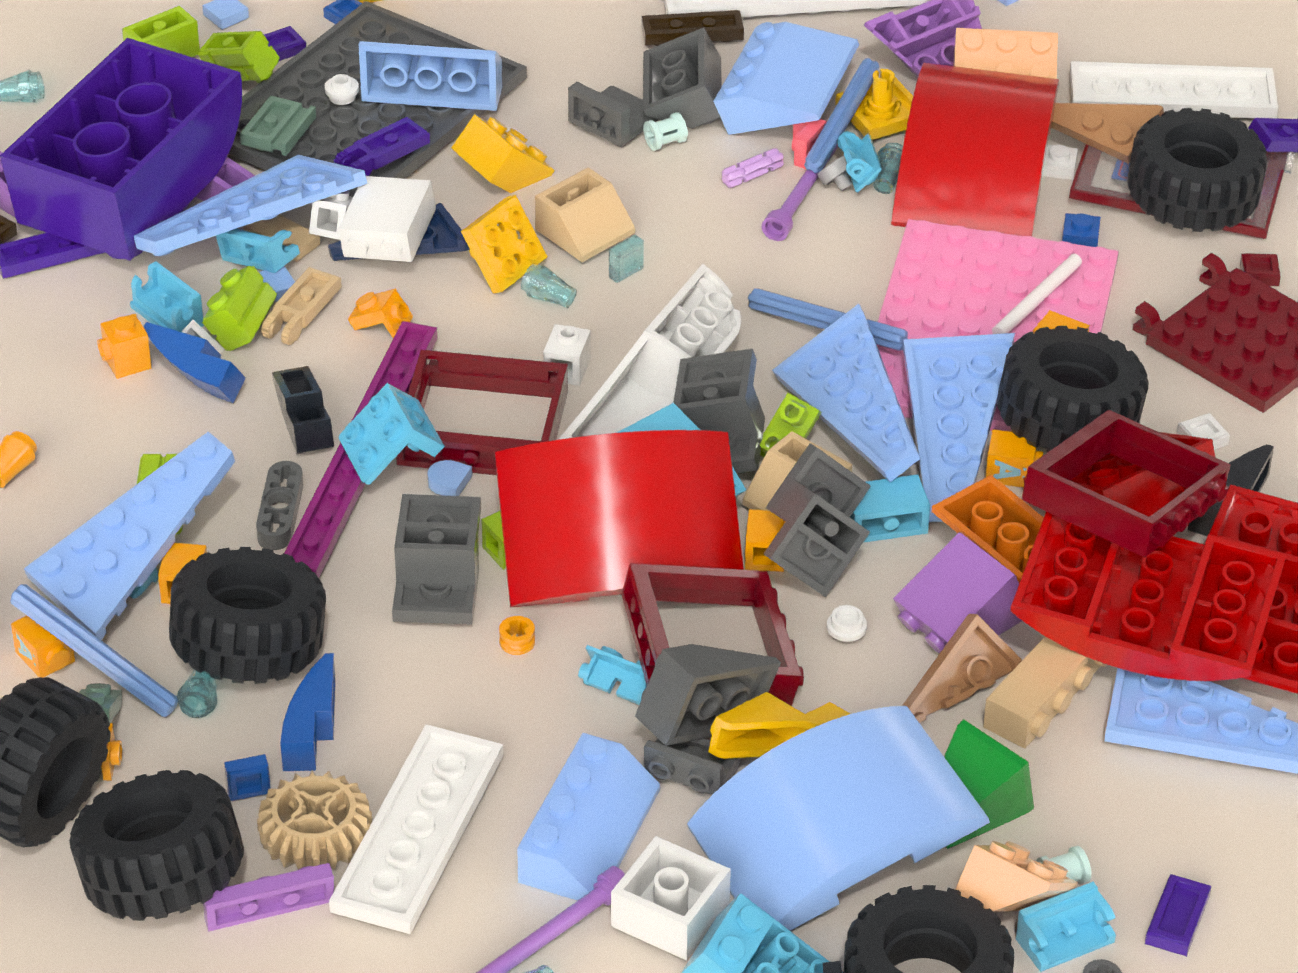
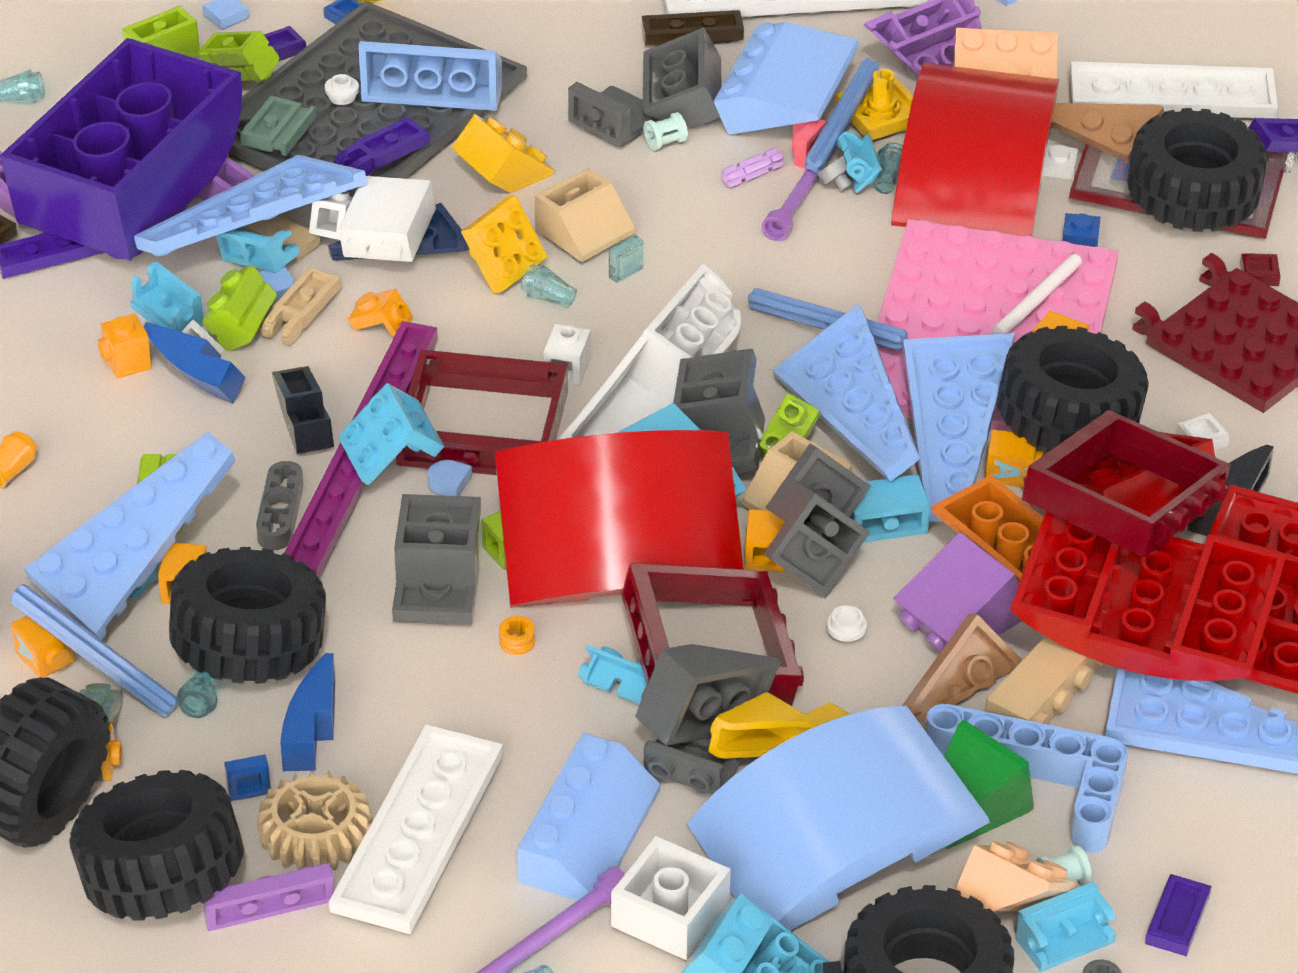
none -> light blue beam [926,704,1128,853]

